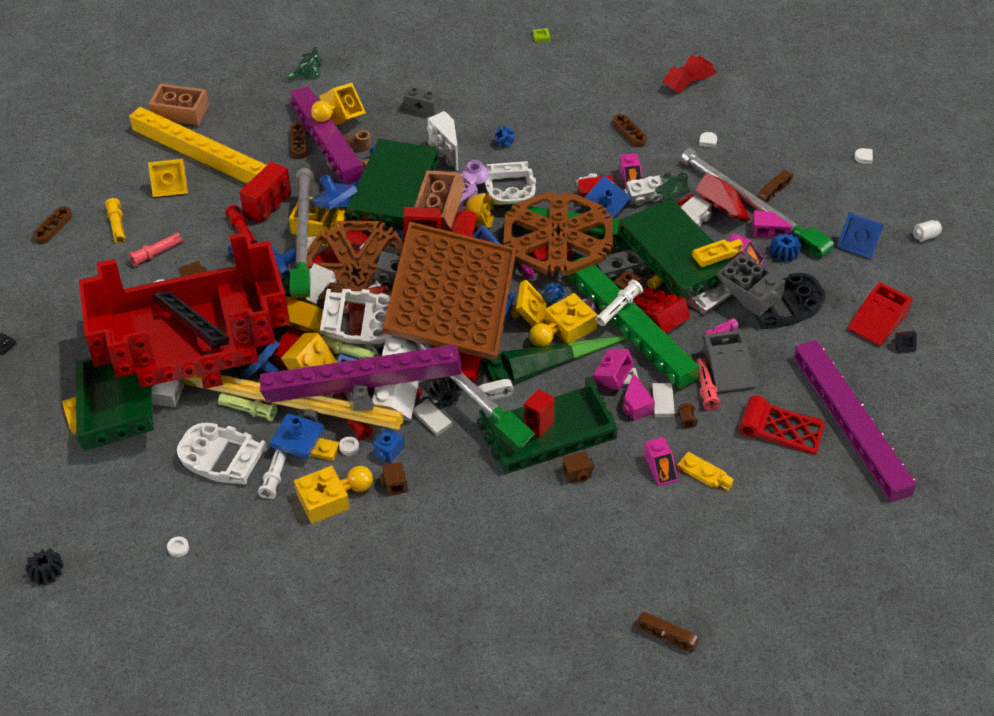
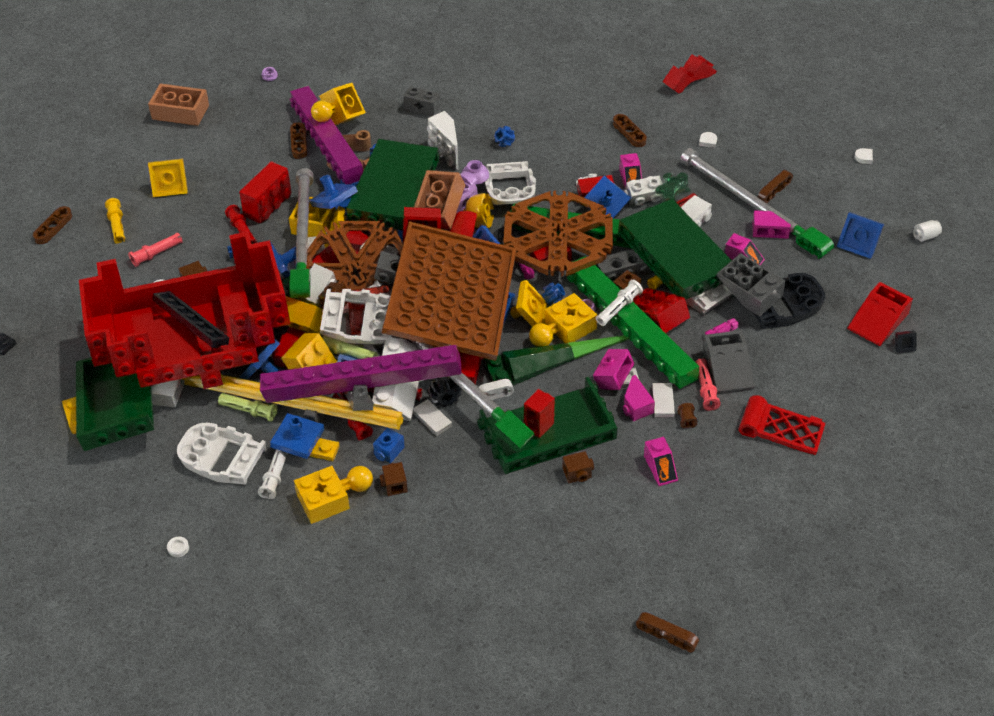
black gear [25,548,64,585] -> none
yellow brick [129,107,267,184] -> none
clear green animal [287,47,323,80] -> none
white tile [339,437,359,456] -> none
lime tile [532,28,551,43] -> none
yellow hinge [677,452,734,491] -> none
yellow hinge [692,239,743,268] -> none
slope [696,172,751,221] -> none
blue gear [769,232,801,262] -> none
magenta brick [793,340,916,503] -> none
none -> lavender plate [261,67,278,81]

